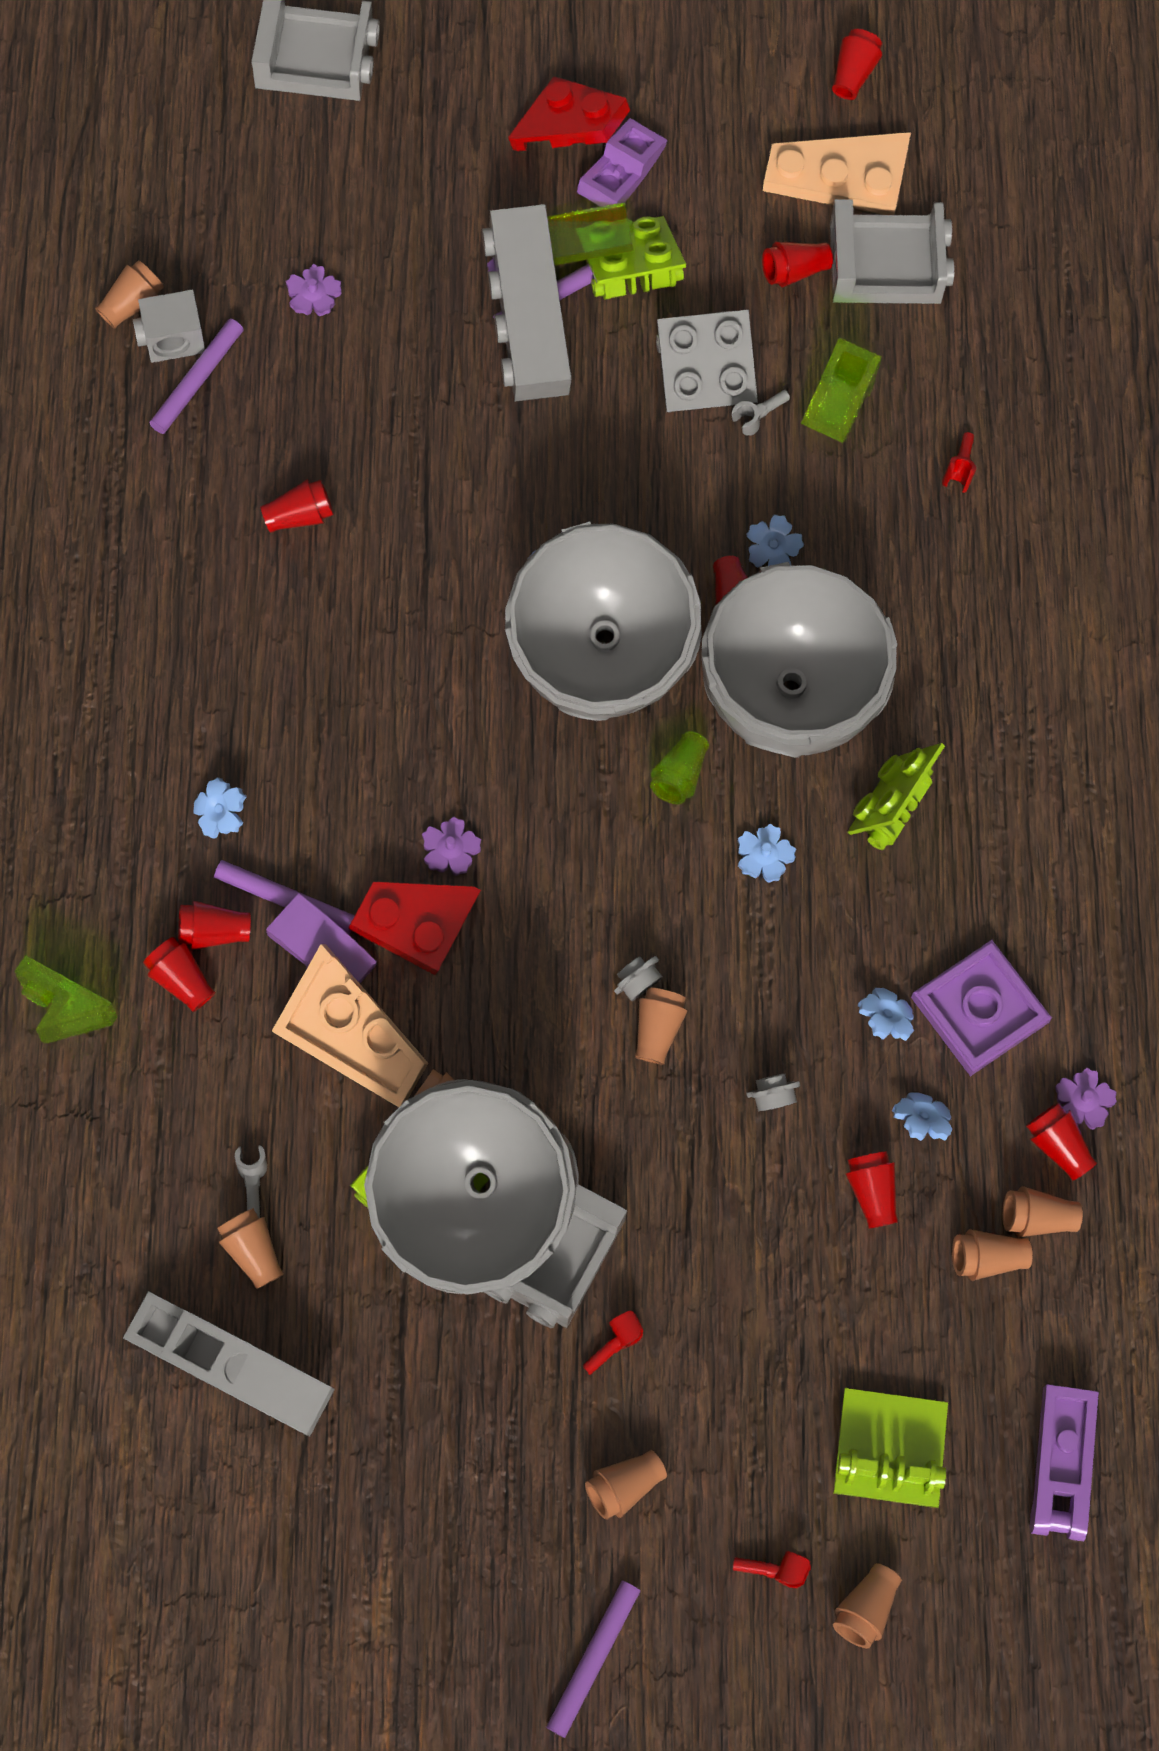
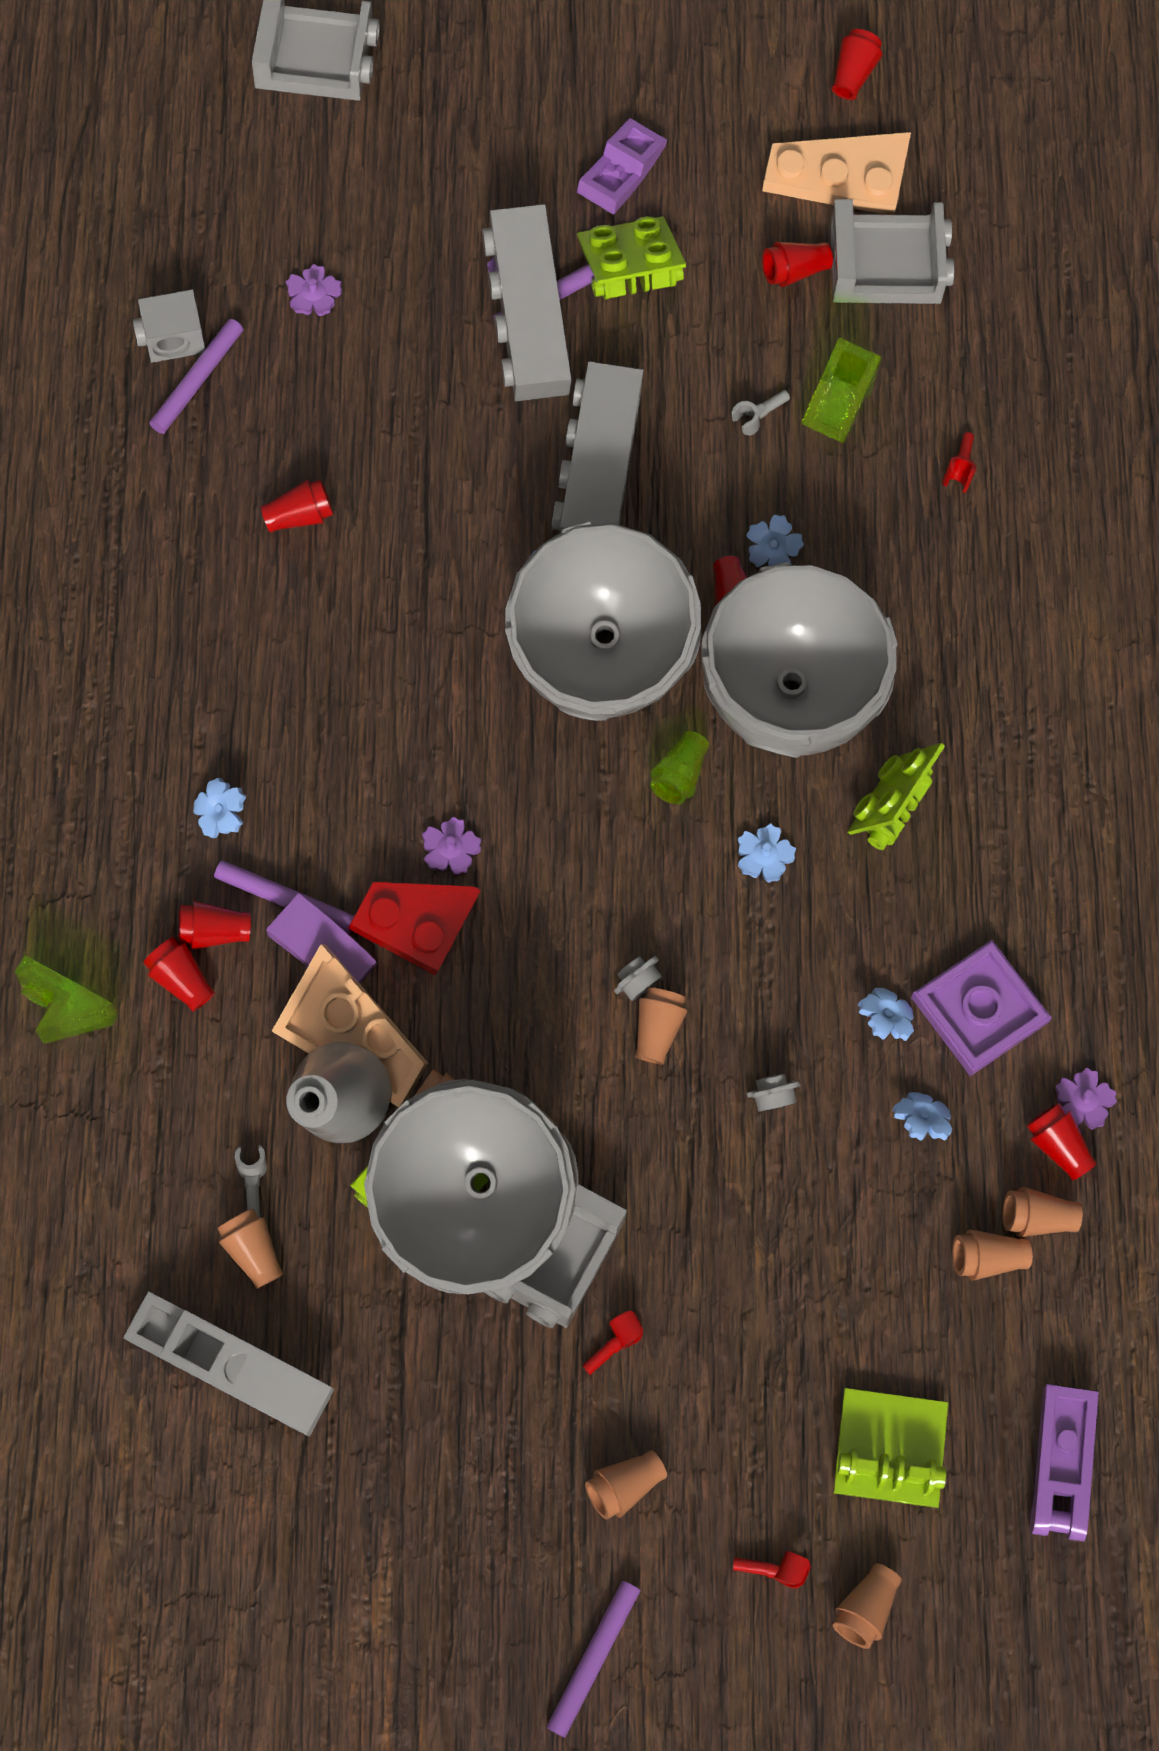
nougat cone [95,260,164,329] -> none
red wing [508,76,630,151] -> none
clear neon green piece [547,202,634,265] -> none
light grey hinge [656,310,758,412] -> none
red cone [845,1151,898,1229] -> none
none -> light grey cone [286,1041,392,1143]
none -> light grey brick [551,362,643,534]

